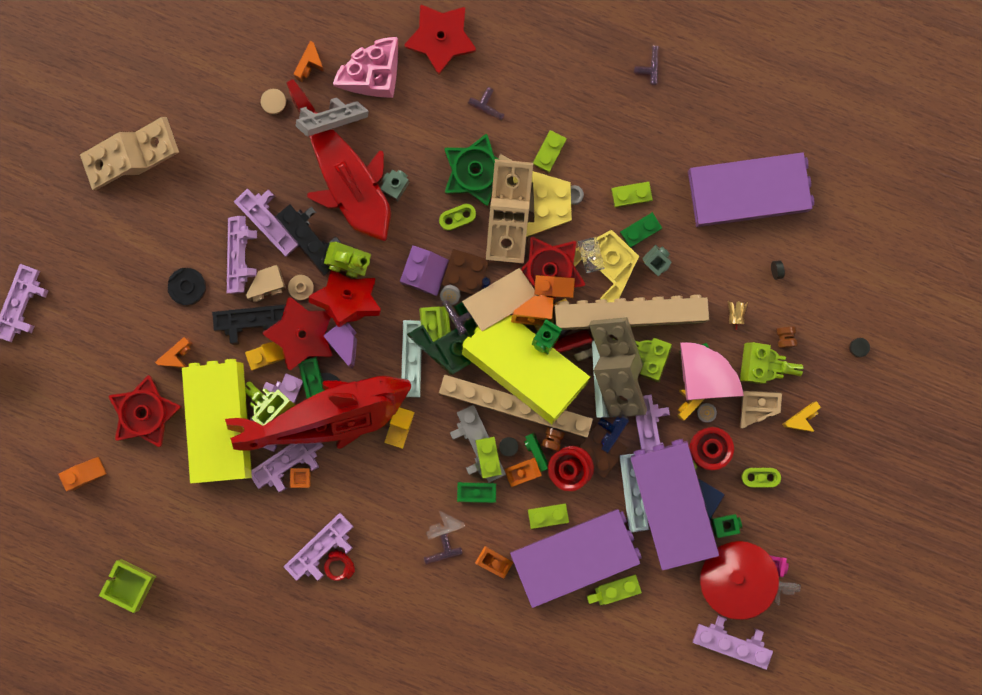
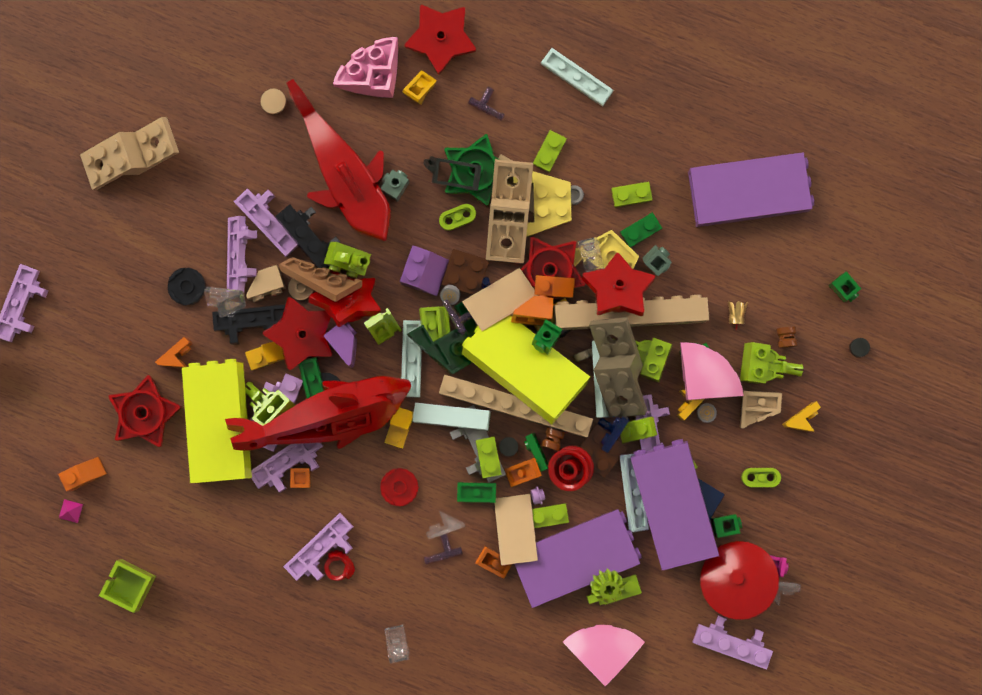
orange slope [293,41,324,82] -> none
light grey hinge [296,98,369,136] -> none
red slope [553,330,592,353] -> none
piece [634,46,659,85] -> none
red wheel [689,427,734,470] -> none
pearl dark grey tile [771,260,785,280] -> none
none -> dark pink slope [59,499,83,523]
none -> clear slope [204,287,246,317]
none -> medium nougat wing [279,257,362,302]
none -> lime plate [364,308,402,345]
none -> red tile [380,468,419,506]
none -> clear slope [385,625,410,663]
none -> yellow slope [402,70,437,105]
none -> light aqua tile [412,403,491,431]
none -> pearl dark grey sword [423,156,481,191]
none -> tan sticker [495,494,538,565]
none -> lavender plate [530,486,545,505]
none -> light aqua tile [541,48,614,107]
none -> bright pink brick [563,625,645,686]
none -> red plate [582,253,655,317]
none -> lime gear [590,568,624,603]
none -> lime plate [618,417,657,443]
none -> green brick [828,271,861,302]

